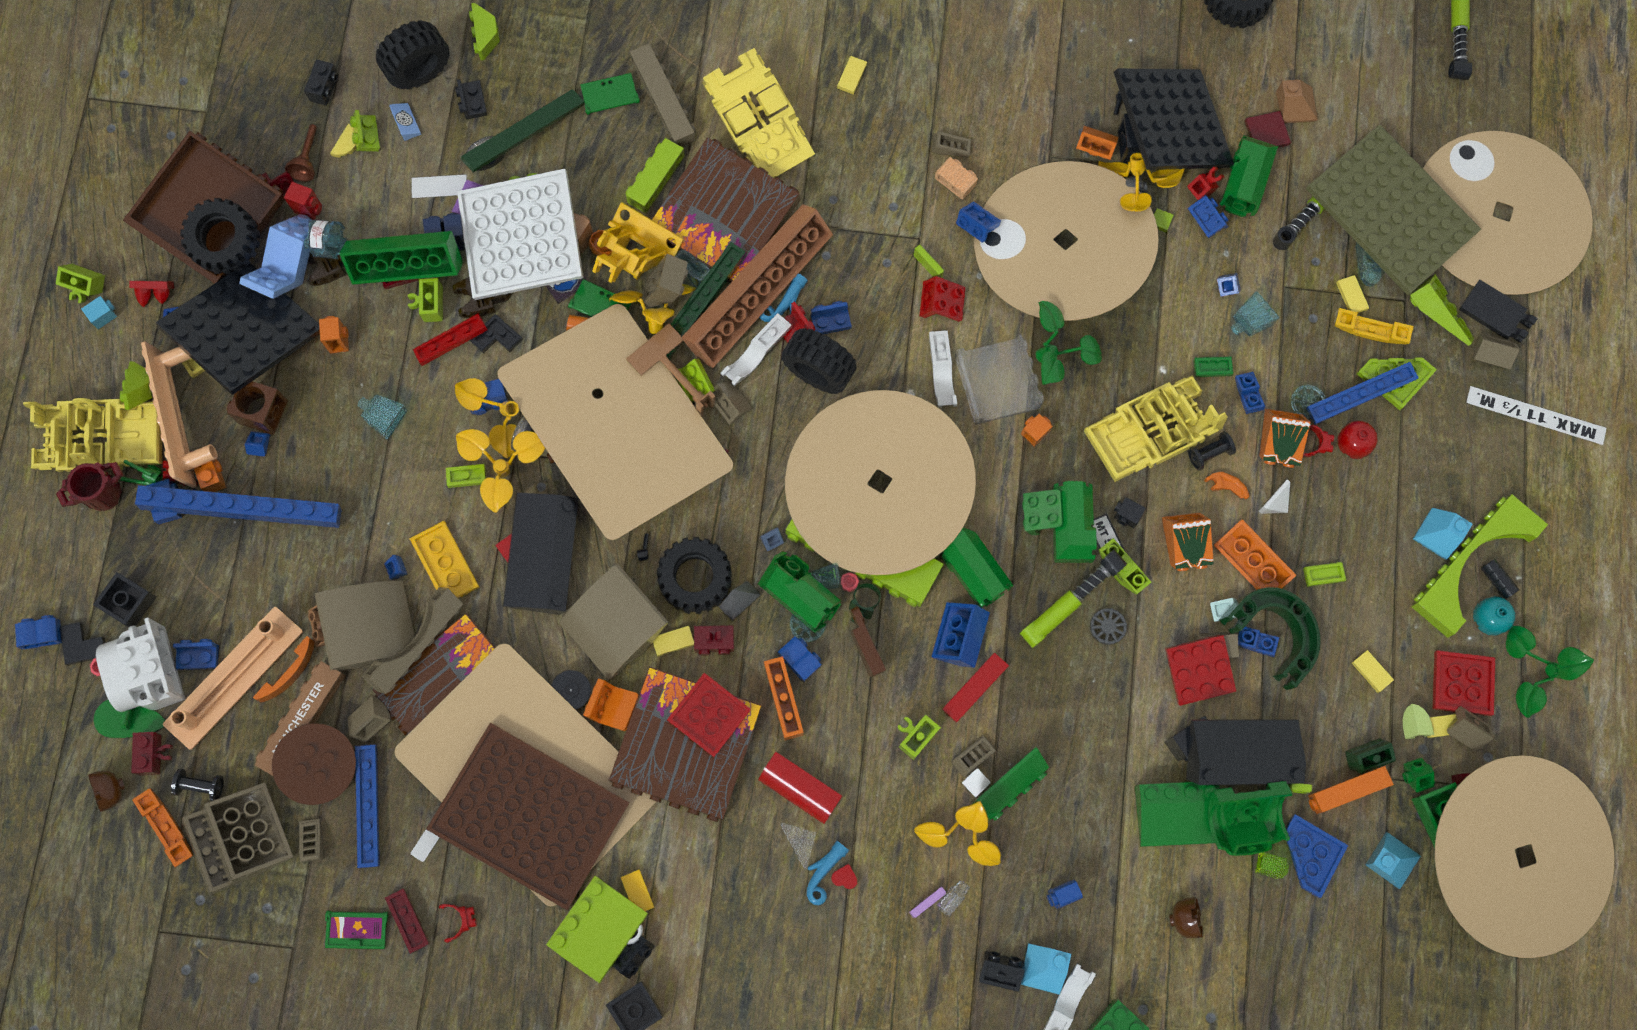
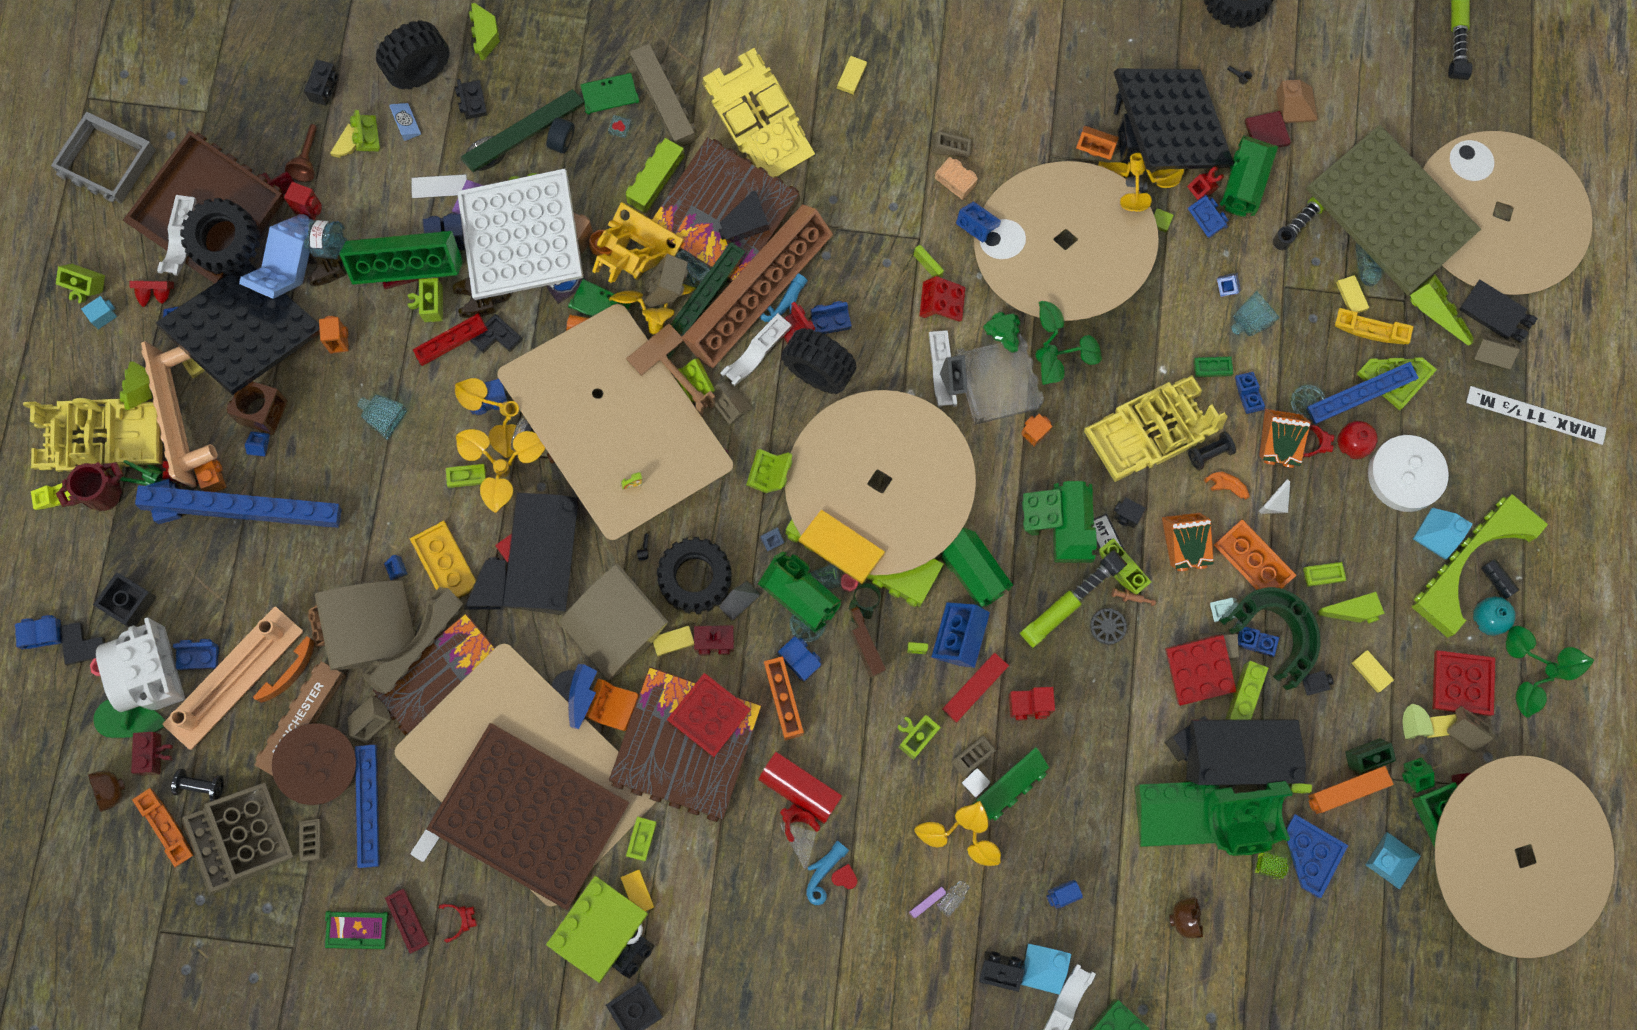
none -> neon yellow slope [31,483,71,510]
none -> light grey window [51,112,156,204]
none -> white piece [157,195,197,276]
none -> black slope [464,557,506,610]
none -> black wheel [546,117,575,154]
none -> blue slope [568,664,597,729]
none -> clear light blue tile [608,115,631,138]
none -> lime tile [621,472,642,489]
none -> lime plate [626,817,657,862]
none -> black slope [718,190,770,245]
none -> lime bracket [746,449,792,493]
none -> red helmet [780,804,820,842]
none -> yellow tile [798,510,885,584]
none -> lime tile [907,642,928,654]
none -> dark grey slope [940,355,968,395]
none -> green rock [983,312,1020,353]
none -> red brick [1008,687,1055,721]
none -> nougat piece [1112,587,1156,606]
none -> lime brick [1225,661,1268,719]
none -> black hand [1227,66,1252,84]
none -> black bracket [1302,670,1334,696]
none -> lime slope [1316,592,1385,624]
none -> white brick [1368,435,1449,512]

